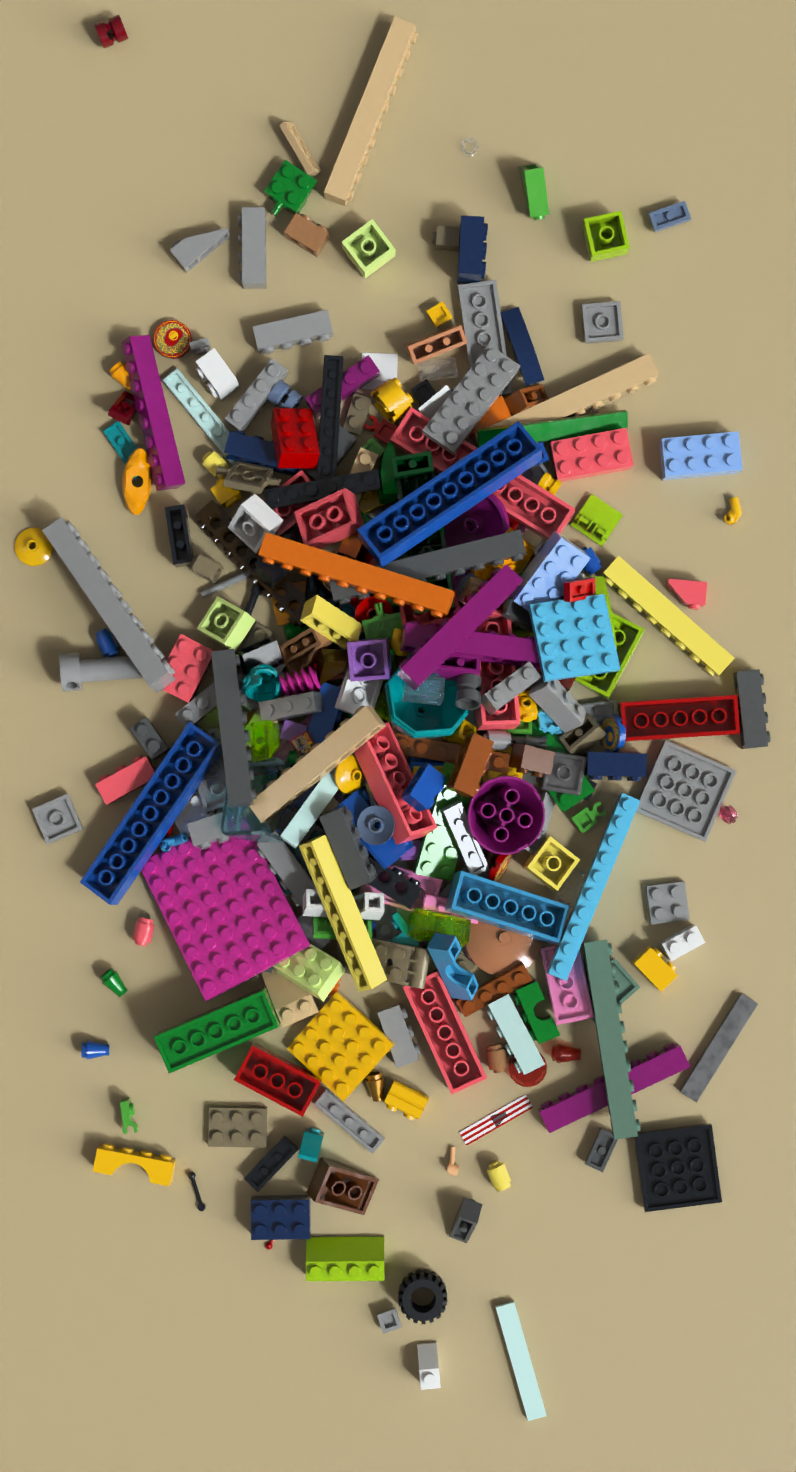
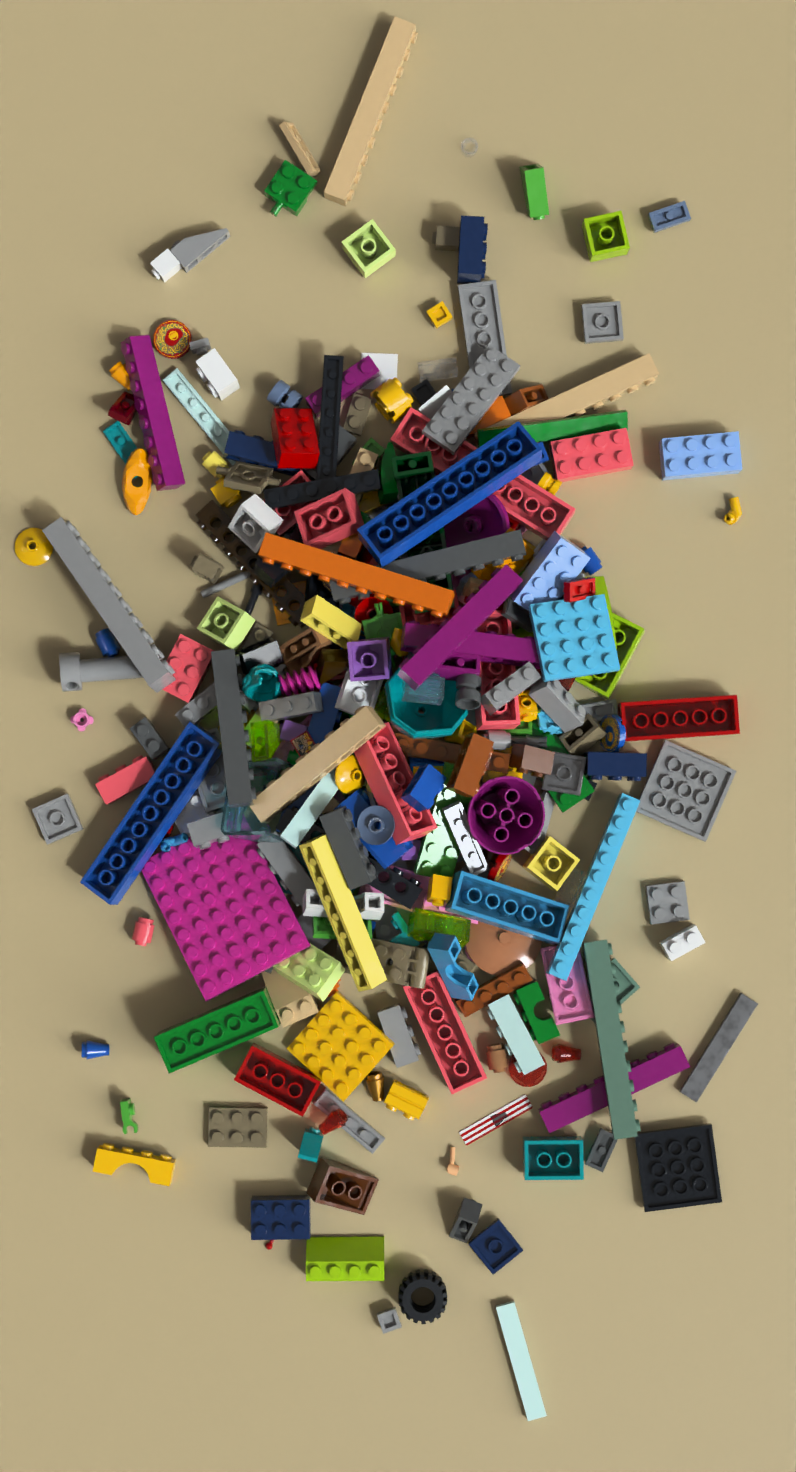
dark red wheel [94,15,128,49] -> none
green cone [100,968,128,997] -> none
black brick [165,504,194,567] -> none
black hinge [188,1172,206,1211] -> none
light grey brick [225,358,288,432] -> none
light grey brick [238,207,266,289] -> none
black plate [244,1135,299,1192] -> none
light grey brick [253,309,333,354] -> none
green cone [283,622,310,640] -> none
medium nougat brick [284,213,329,257] -> none
red plate [364,415,398,445] -> none
nougat brick [404,324,468,365] -> none
white slope [417,1342,441,1390] -> none
light yellow brick [486,1160,511,1192] -> none
dark blue slope [501,307,544,386] -> none
lime hinge [570,494,623,547] -> none
bright green plate [571,802,607,834] -> none
light yellow brick [602,556,734,677] -> none
yellow brick [632,946,678,992] -> none
coral slope [666,579,707,610] -> none
clear pink plate [719,805,738,824] -> none
dark grey brick [733,669,770,749] -> none
none -> bright pink plate [70,708,94,731]
none -> white brick [150,248,182,283]
none -> clear red cone [318,1108,348,1135]
none -> yellow brick [426,874,452,906]
none -> dark blue plate [468,1218,523,1275]
none -> teal brick [523,1136,584,1180]

